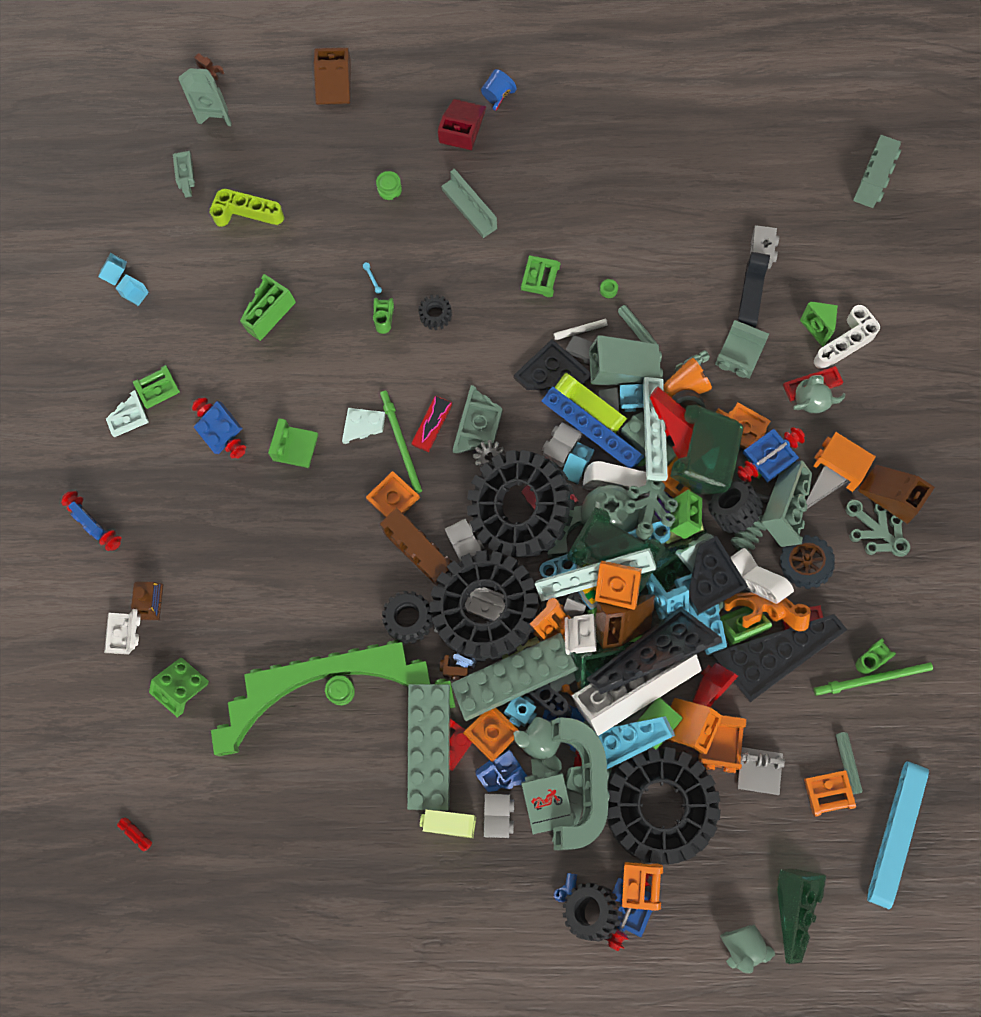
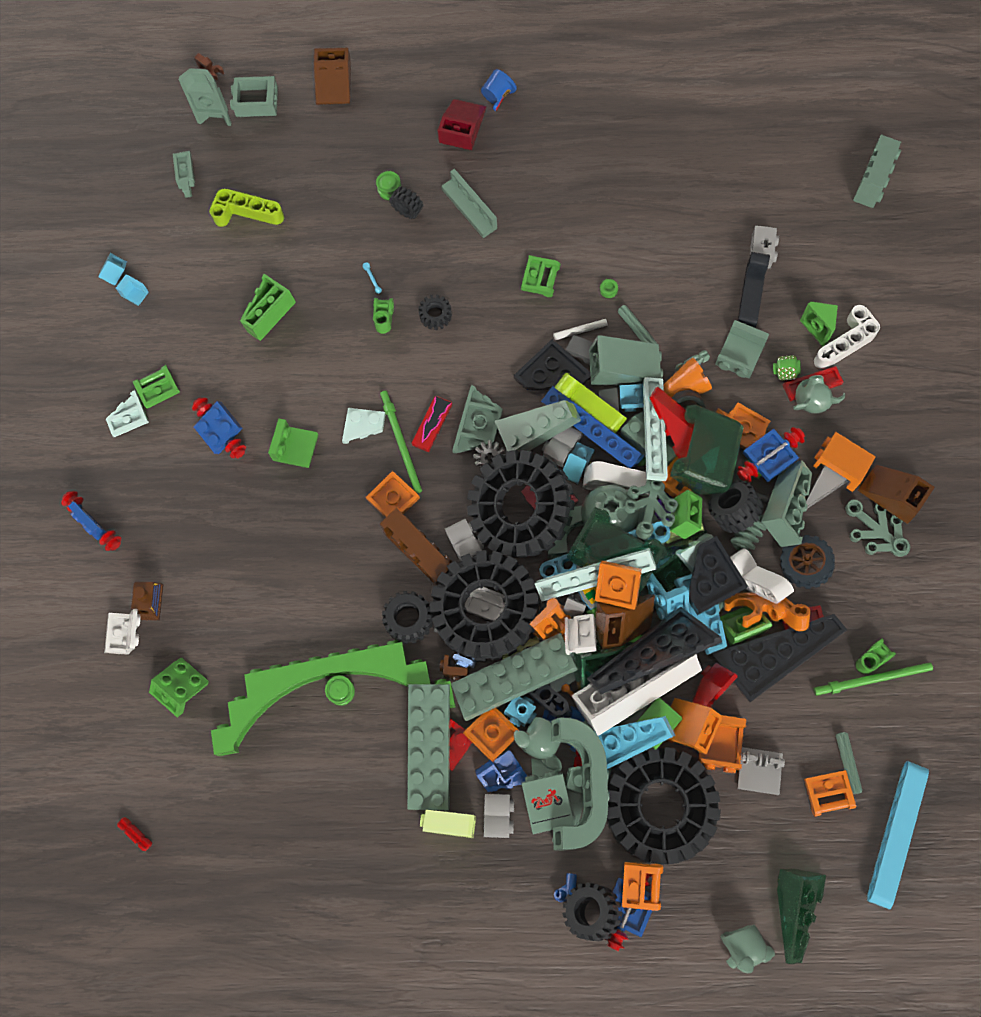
none -> sand green window [230,76,278,117]
none -> black tyre [389,186,424,219]
none -> sand green wedge [495,400,581,452]
none -> bright green head [773,355,801,380]

